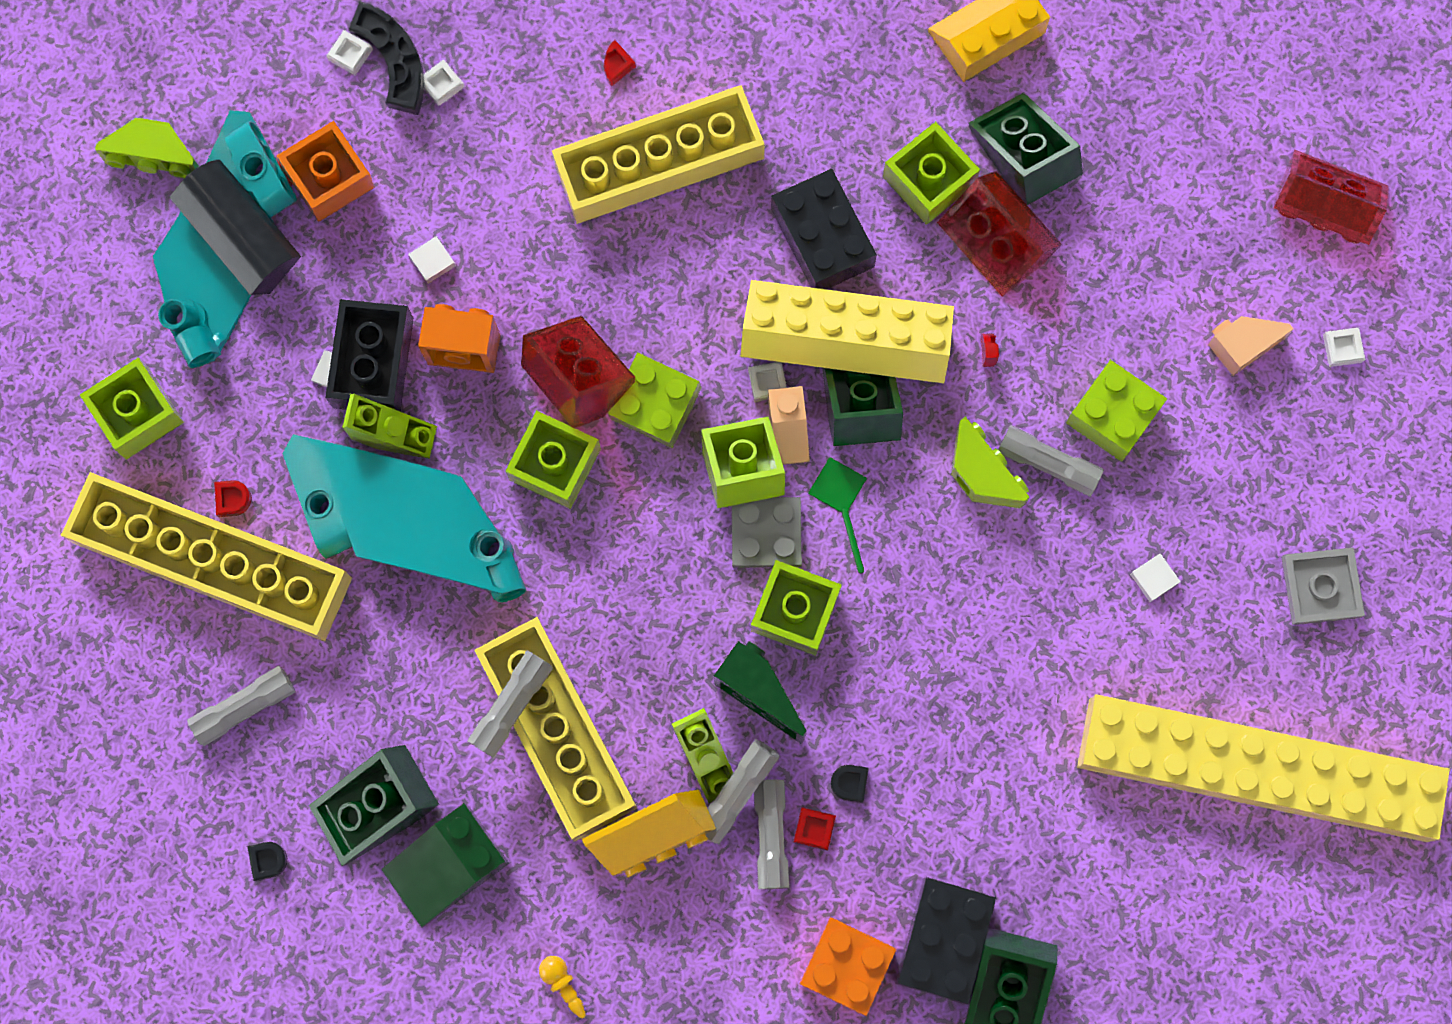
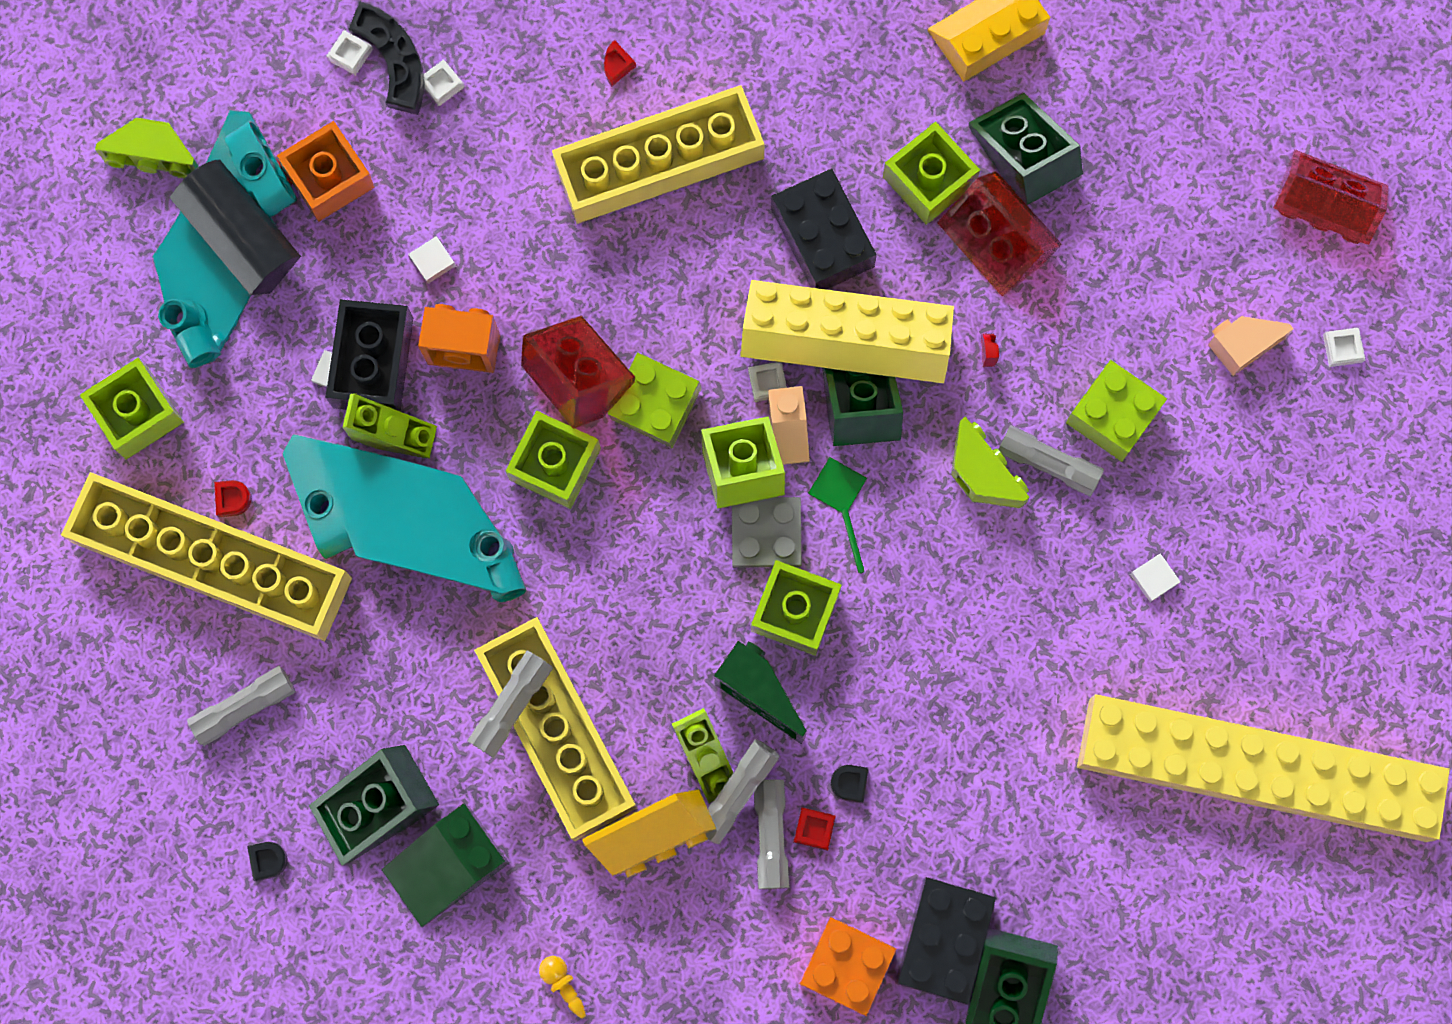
light grey plate [1281,547,1365,625] -> none

